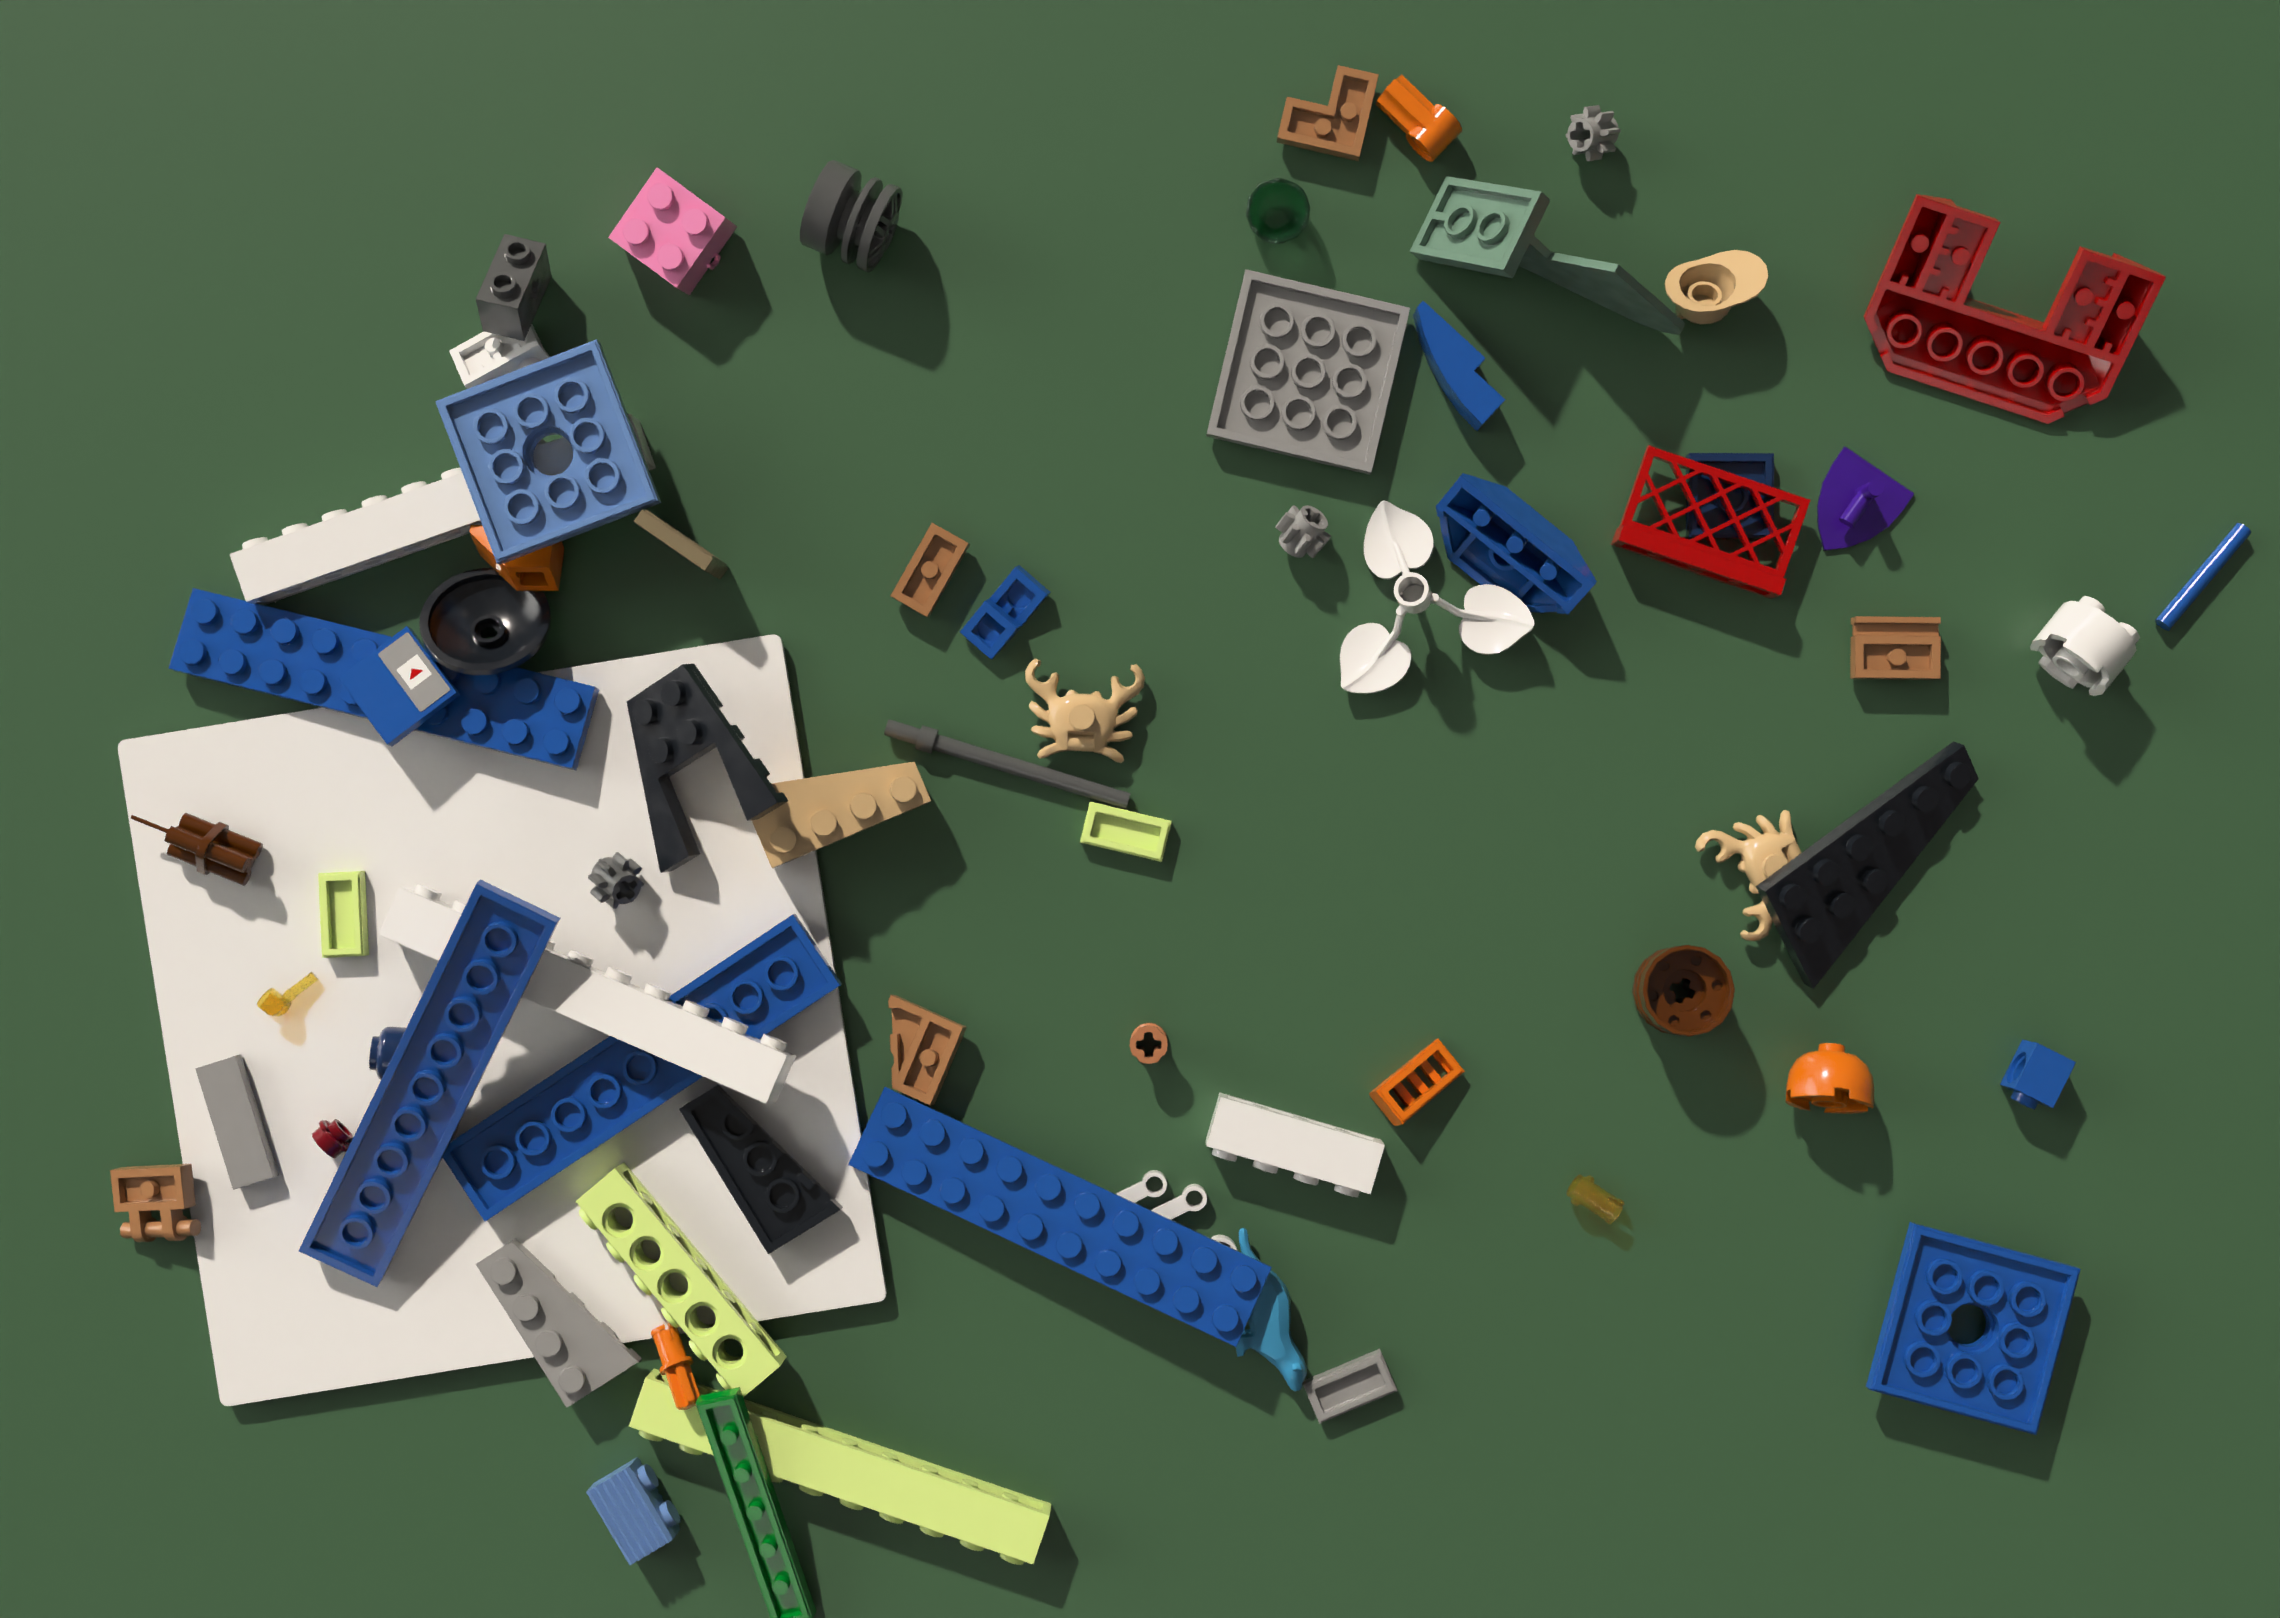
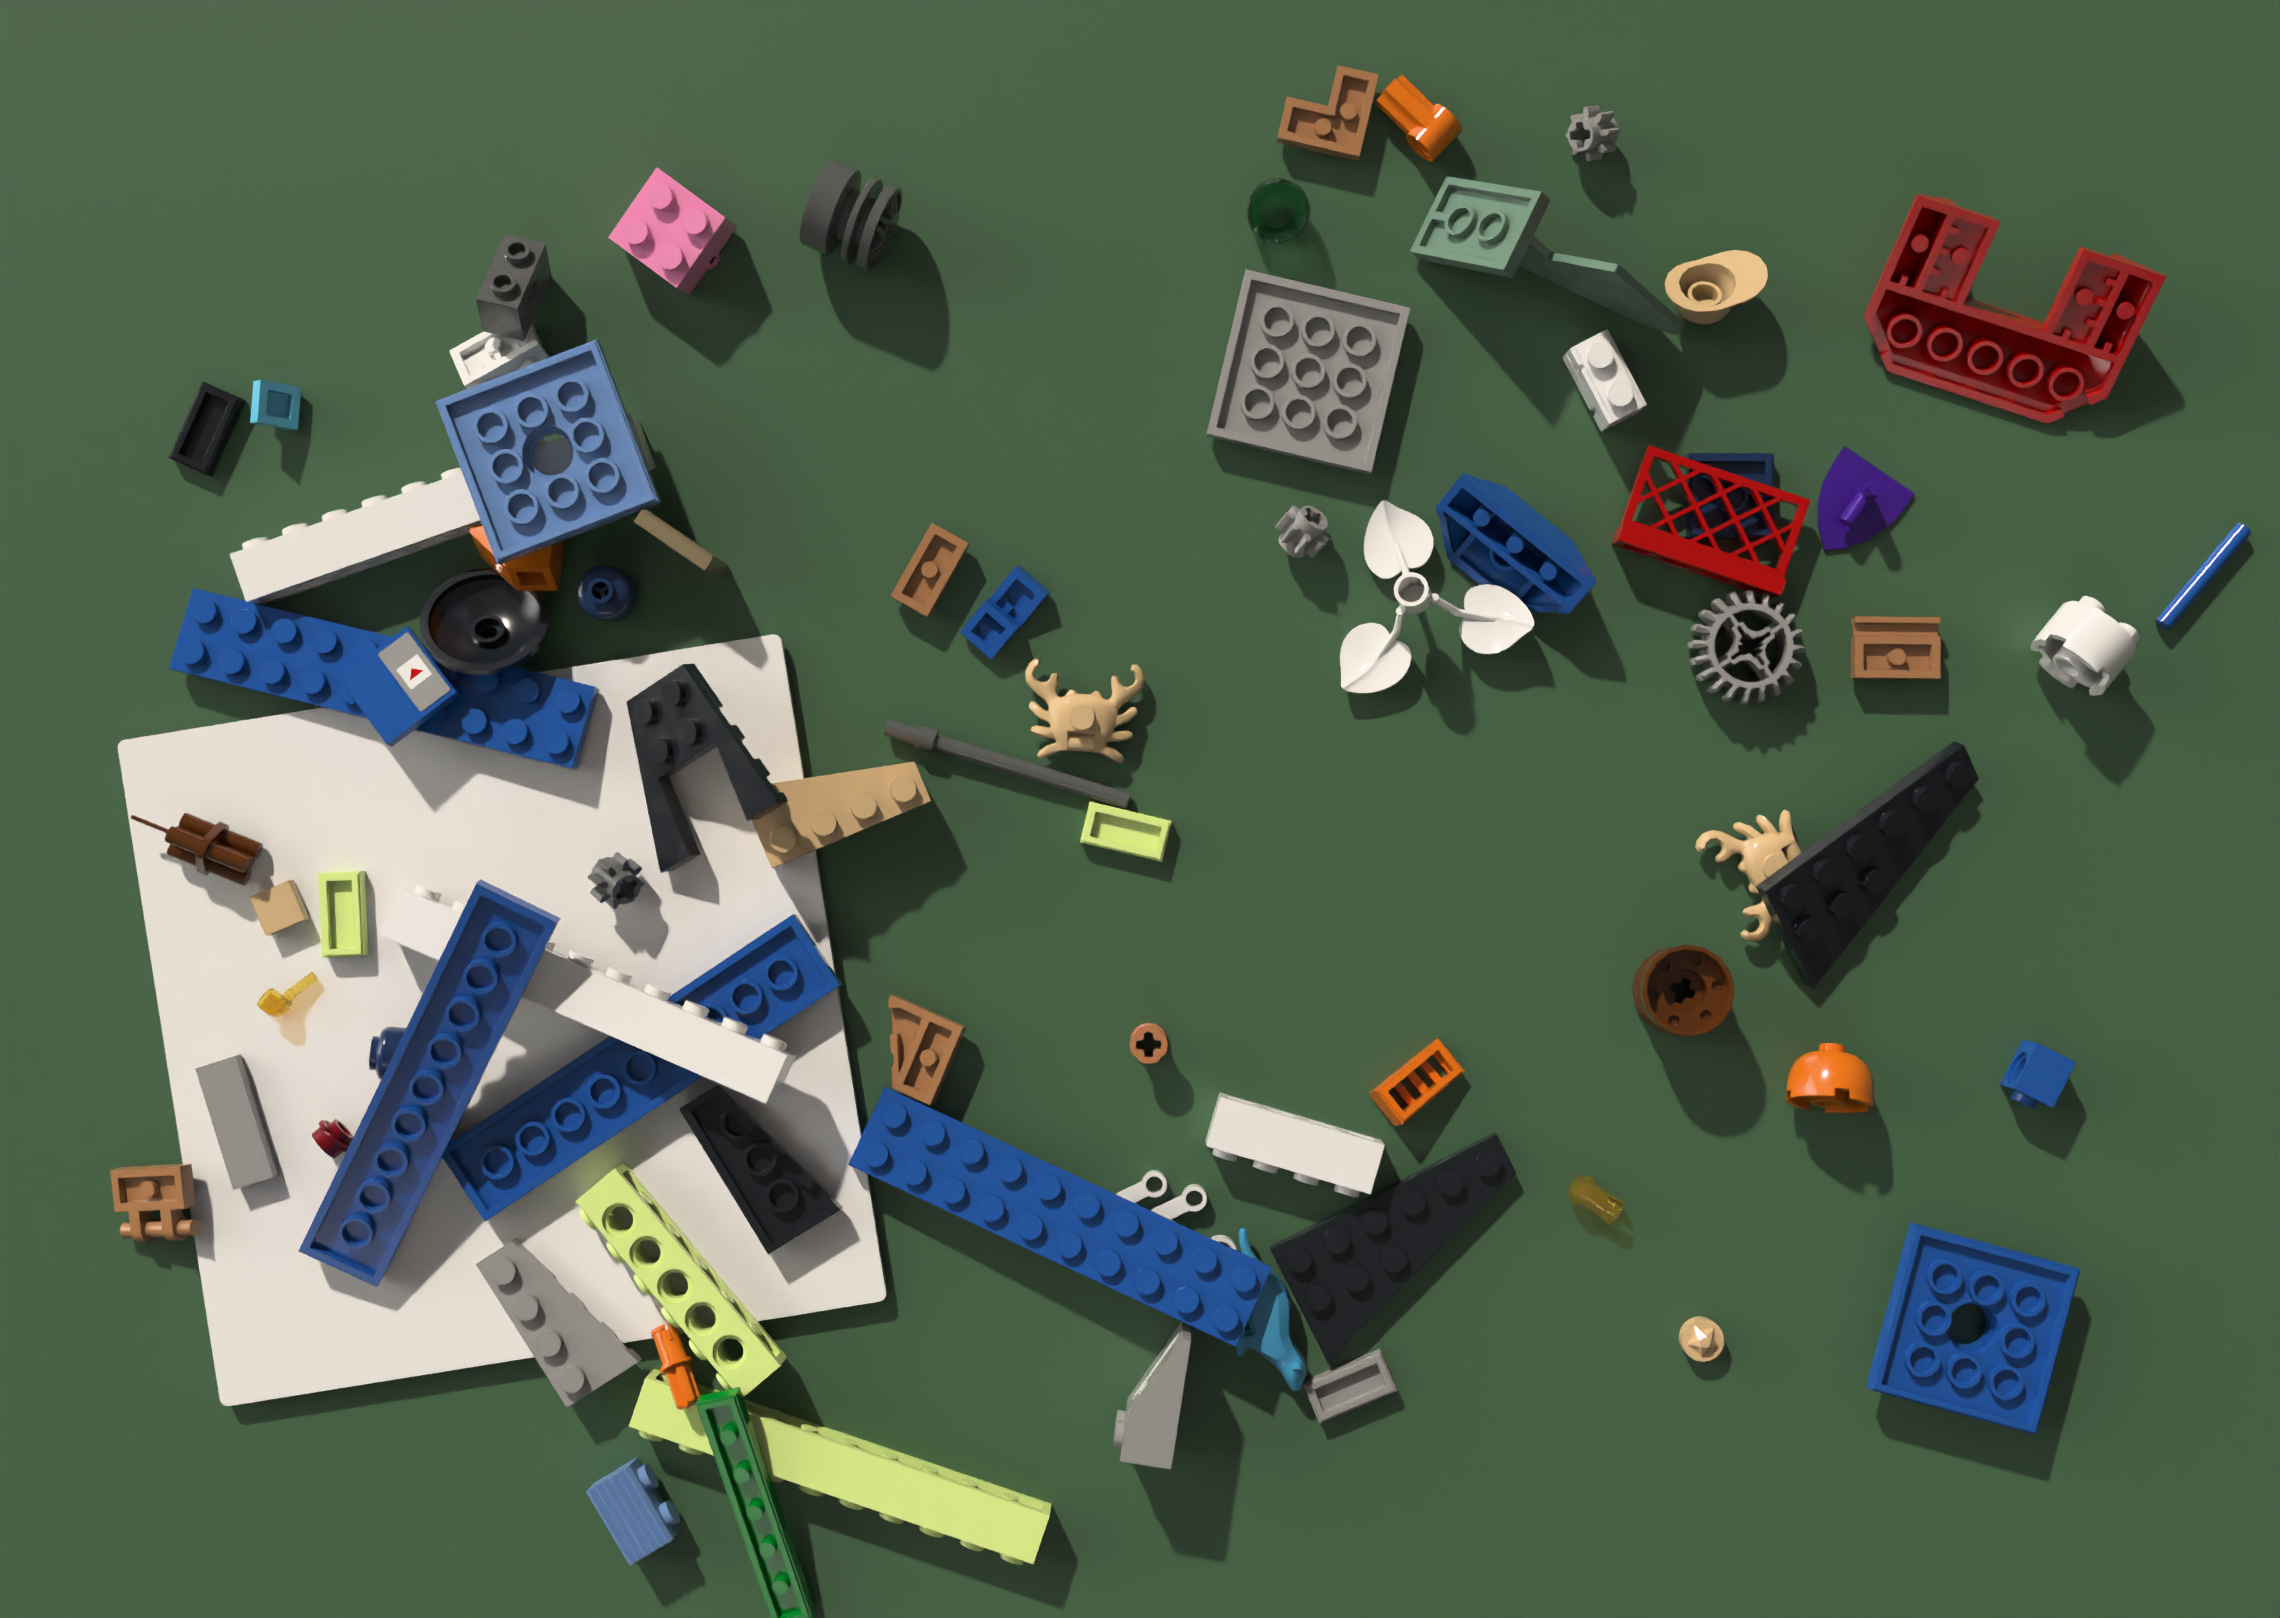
blue slope [1413,301,1506,431] -> none
none -> black tile [168,381,246,477]
none -> medium azure plate [250,380,301,430]
none -> tan tile [250,880,310,936]
none -> dark blue head [577,565,638,622]
none -> light grey slope [1113,1322,1191,1470]
none -> black wing [1270,1132,1516,1362]
none -> white brick [1562,329,1647,432]
none -> tan tile [1679,1316,1724,1362]
none -> light grey gear [1687,590,1806,705]

